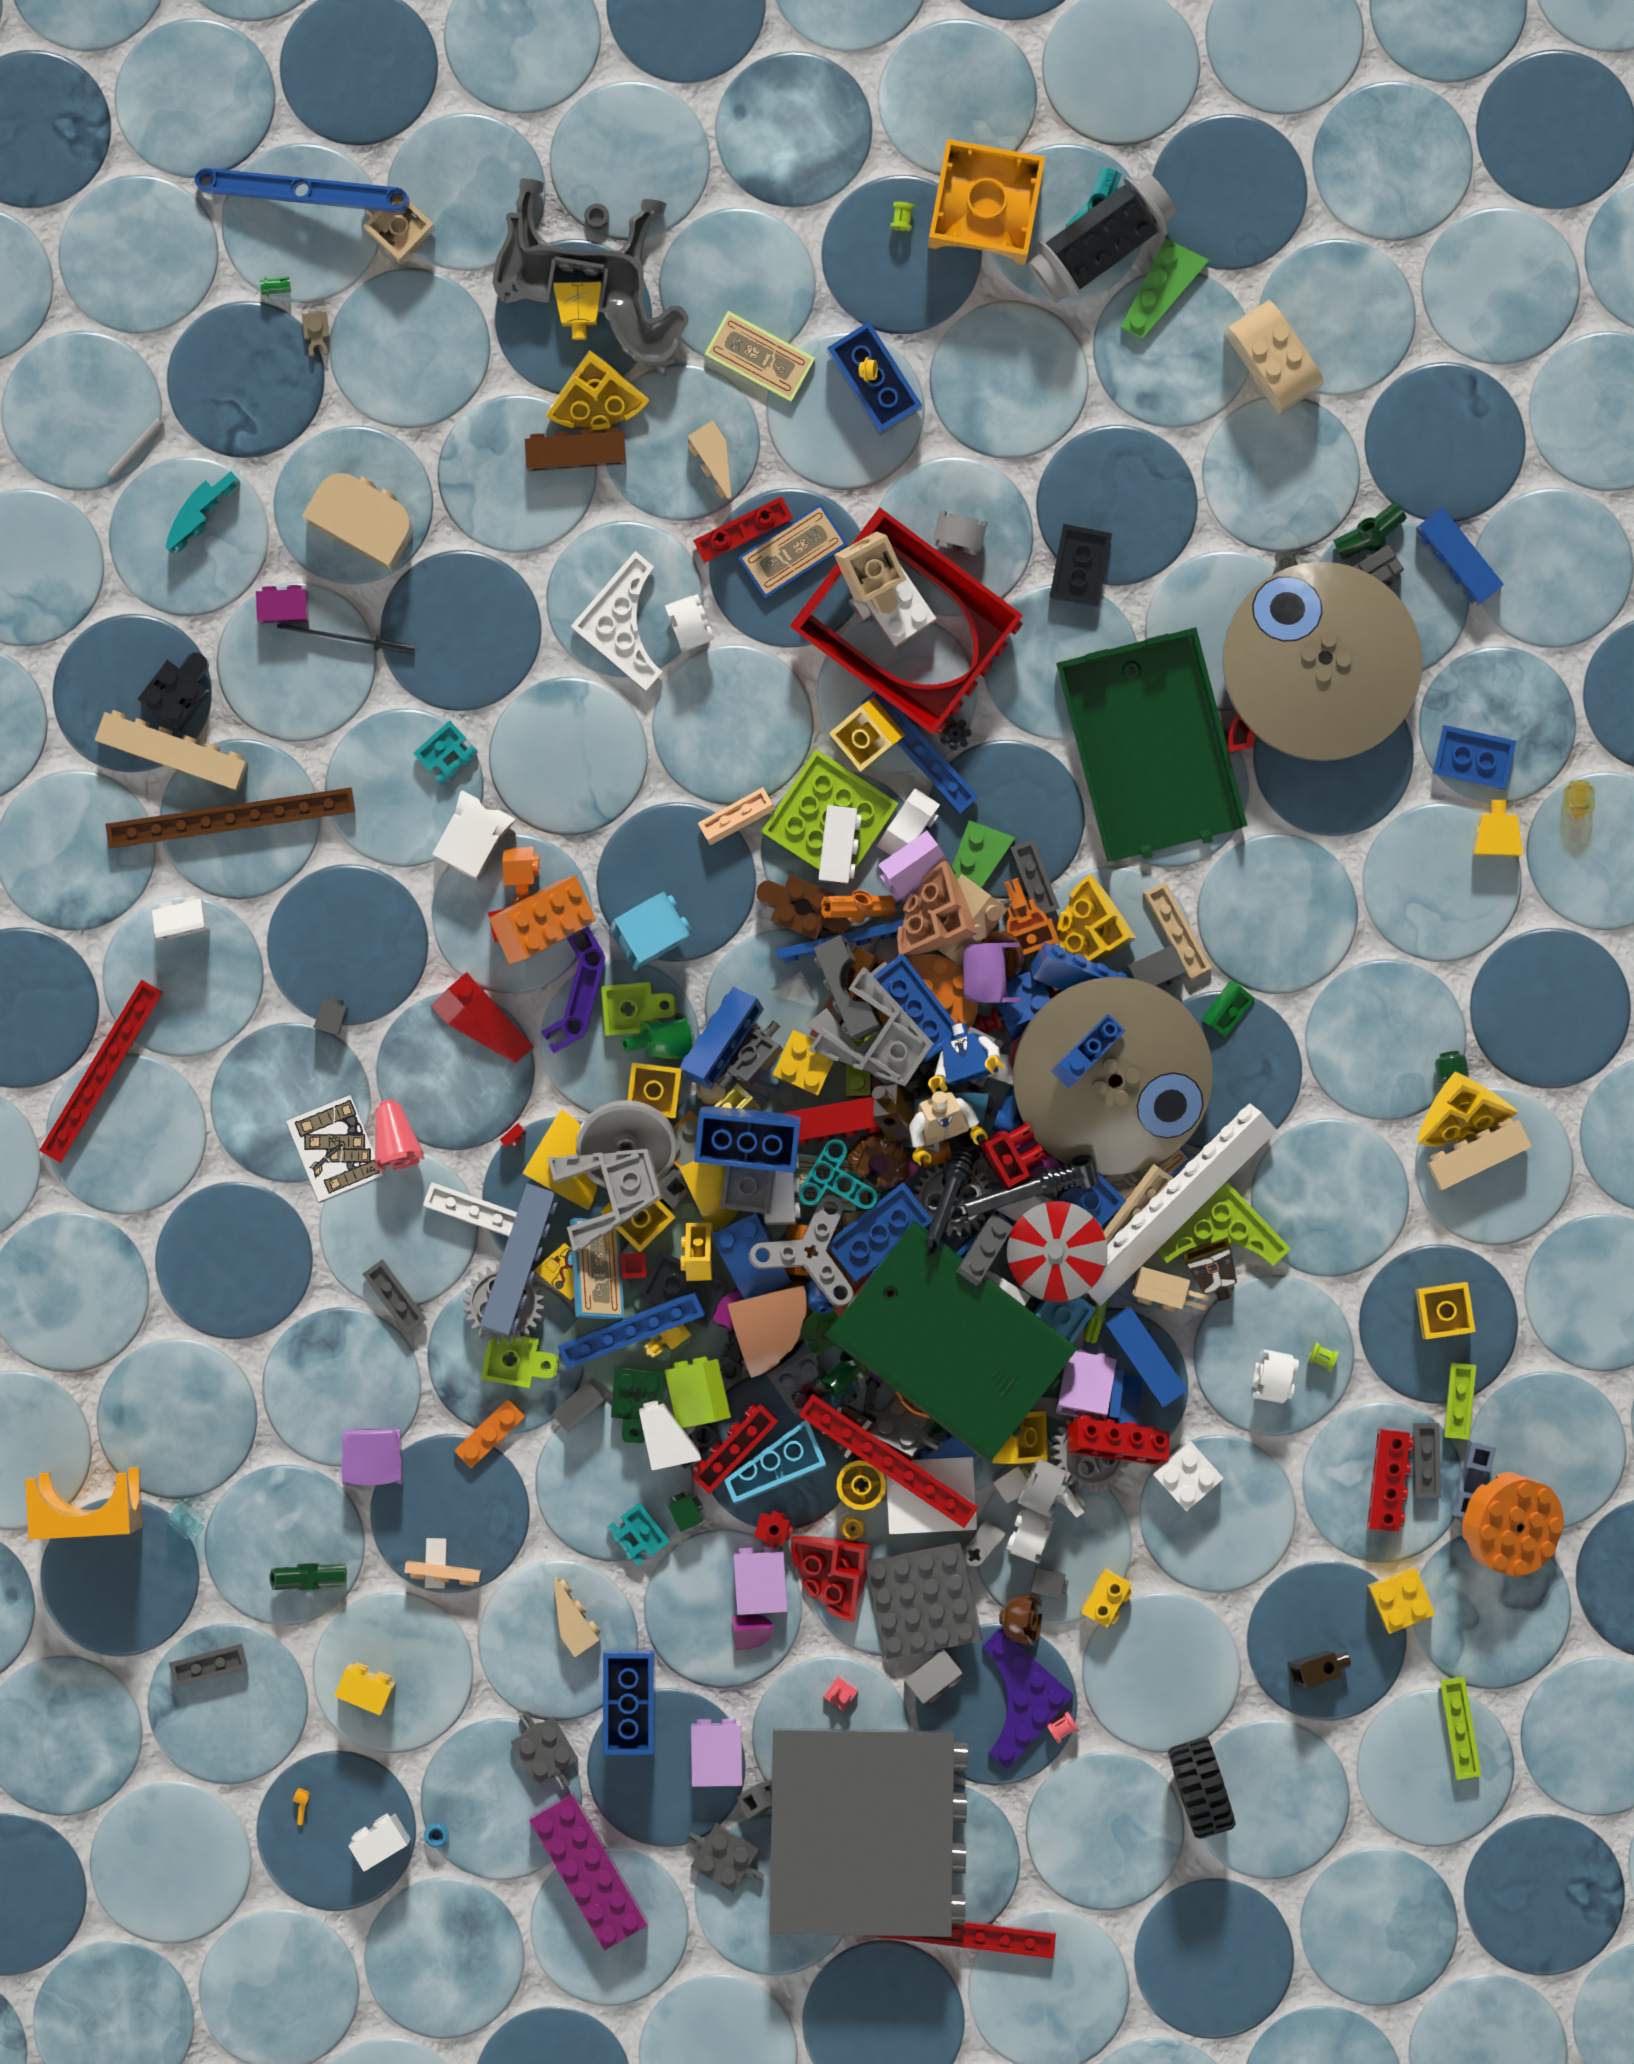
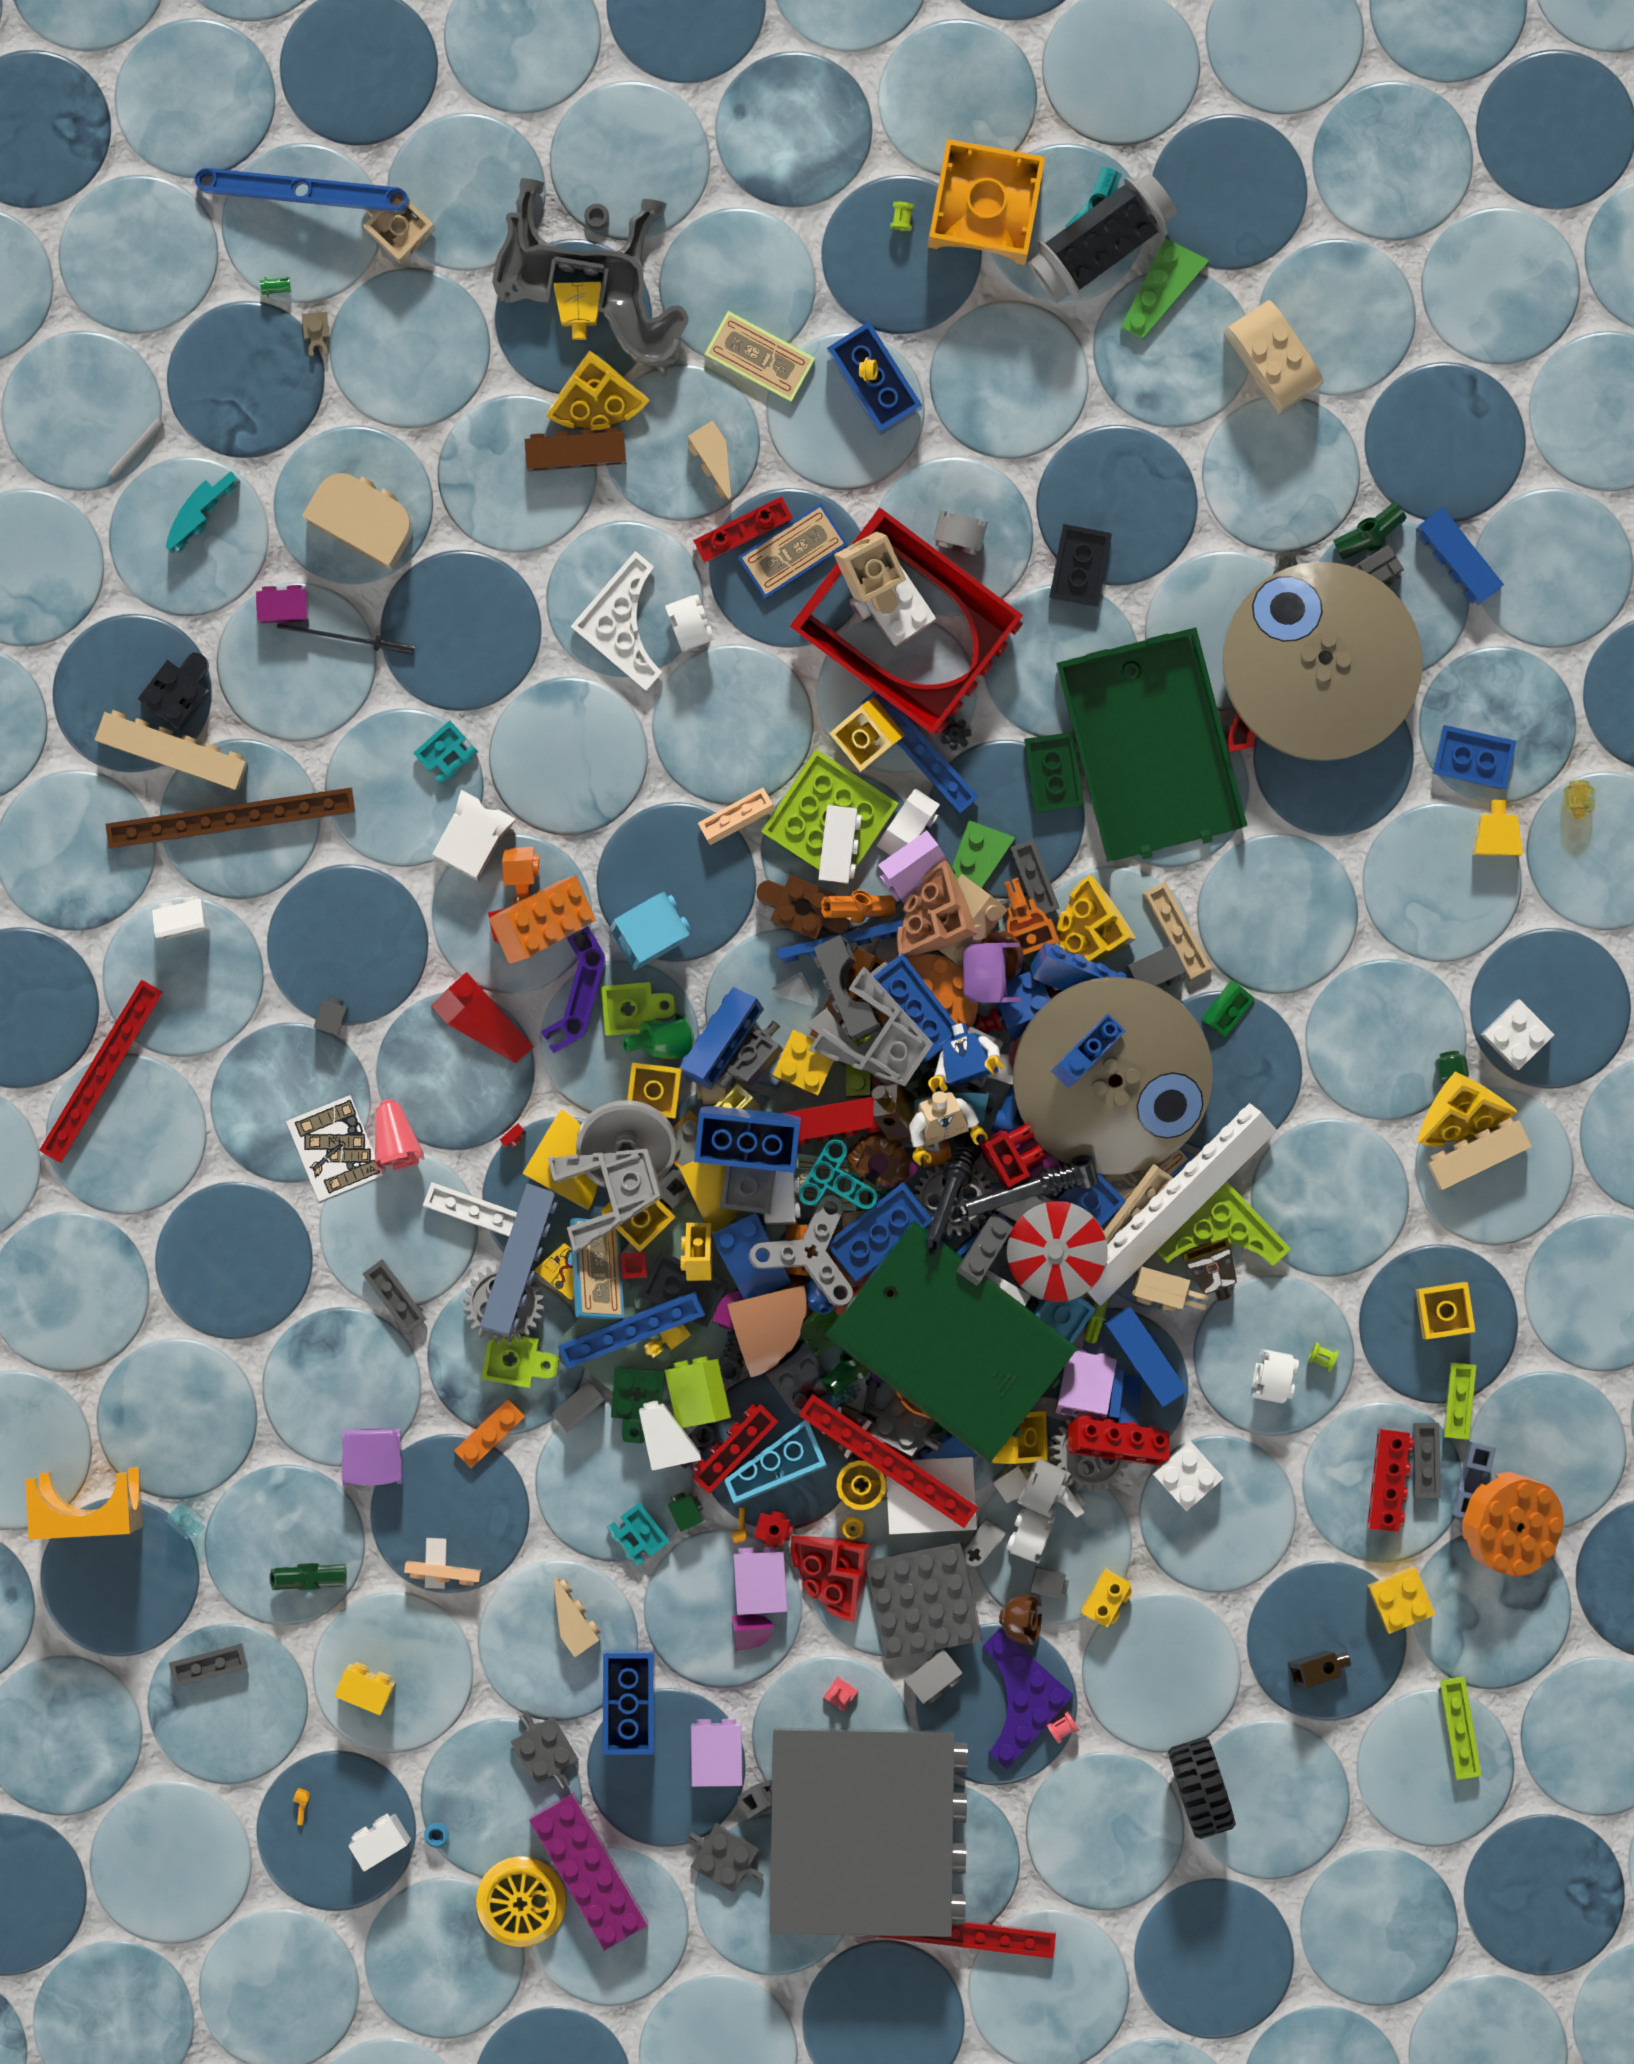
none -> yellow piece [476,1856,566,1947]
none -> light orange hand [732,1508,747,1544]
none -> dark green plate [1024,732,1084,813]
none -> white brick [1481,999,1554,1070]

